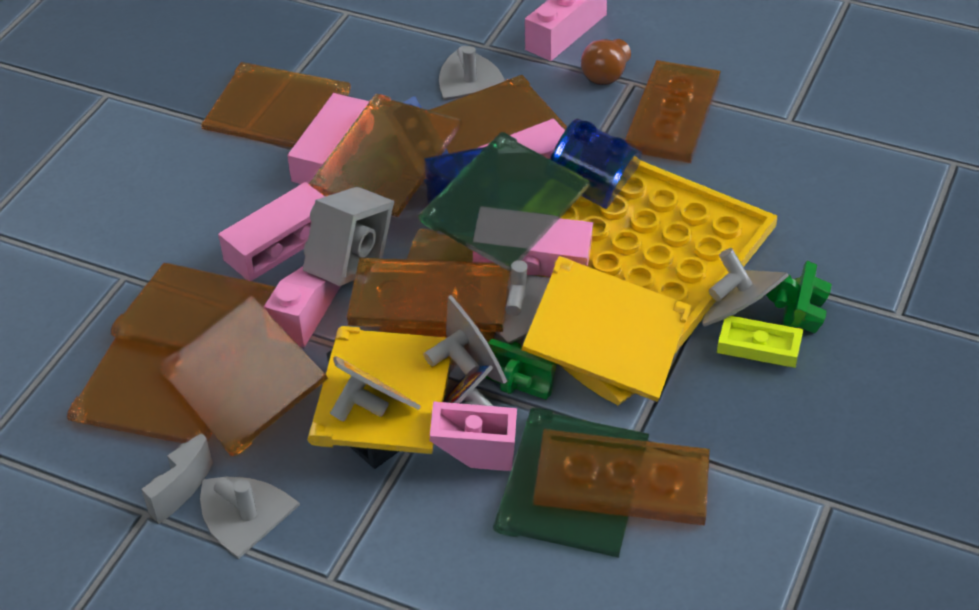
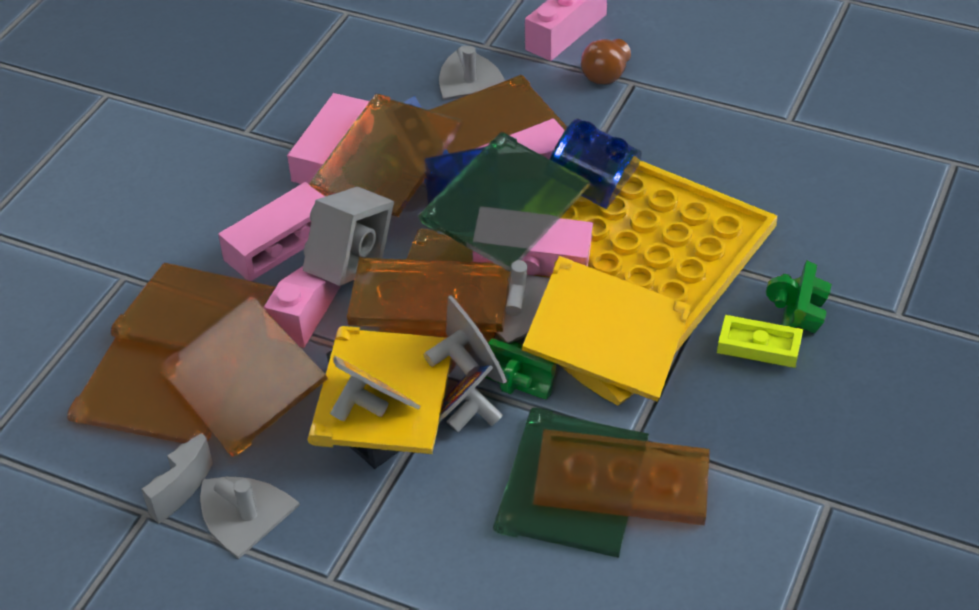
clear orange piece [201,62,351,148] -> none
bright pink slope [429,402,517,471] -> none
clear orange tile [624,60,721,163] -> none
light grey shield [702,248,789,327] -> none

